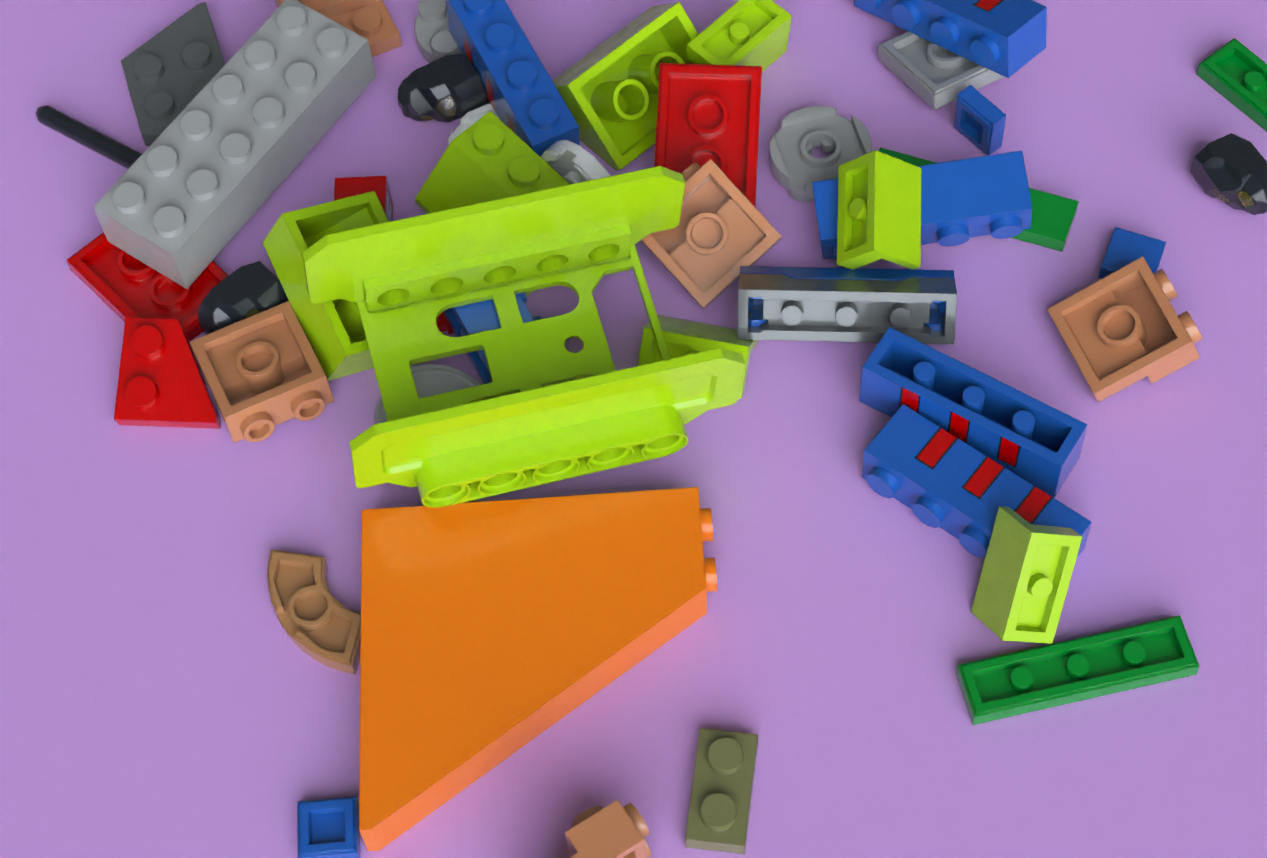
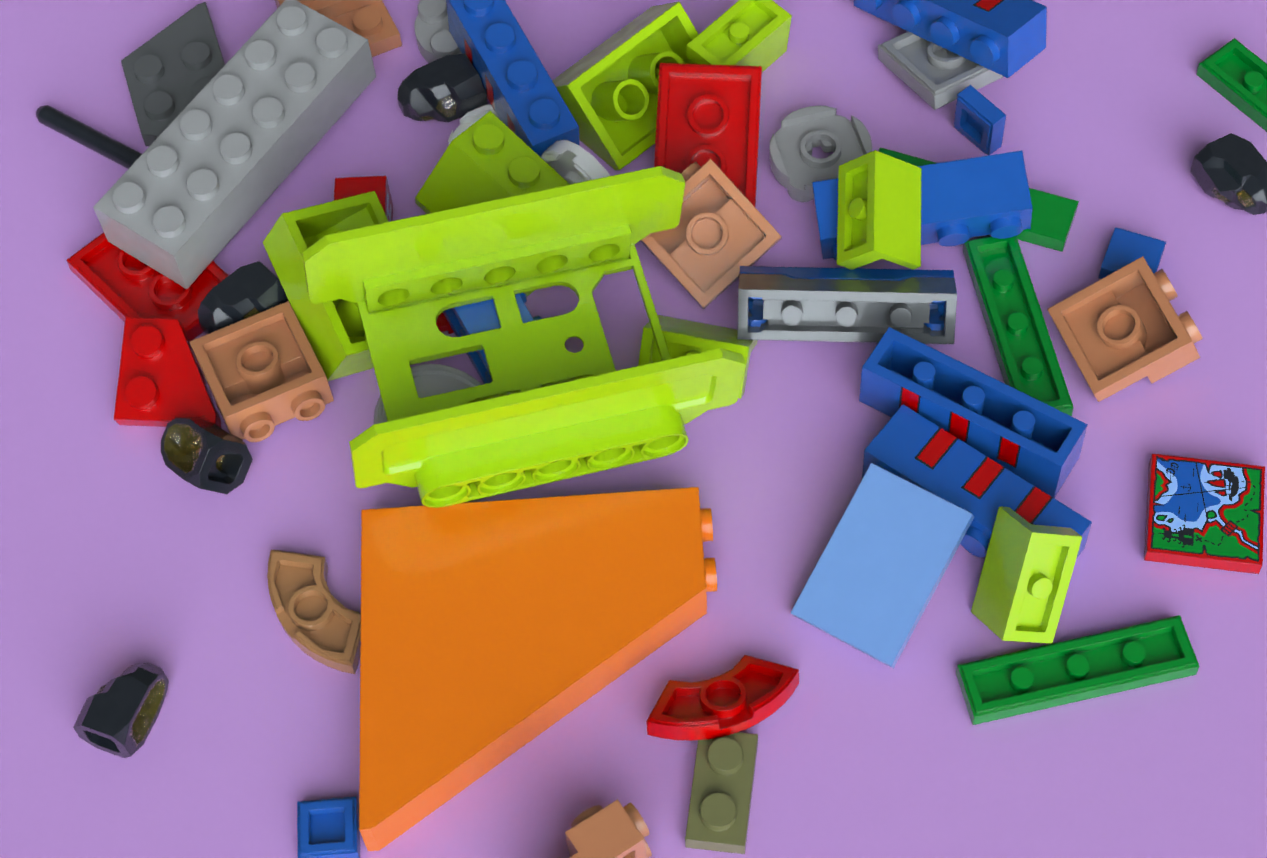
none -> black rock [73,663,169,758]
none -> black rock [161,417,253,494]
none -> red tile [646,655,799,741]
none -> medium blue tile [791,463,974,669]
none -> green tile [963,236,1074,416]
none -> tile [1144,454,1265,574]

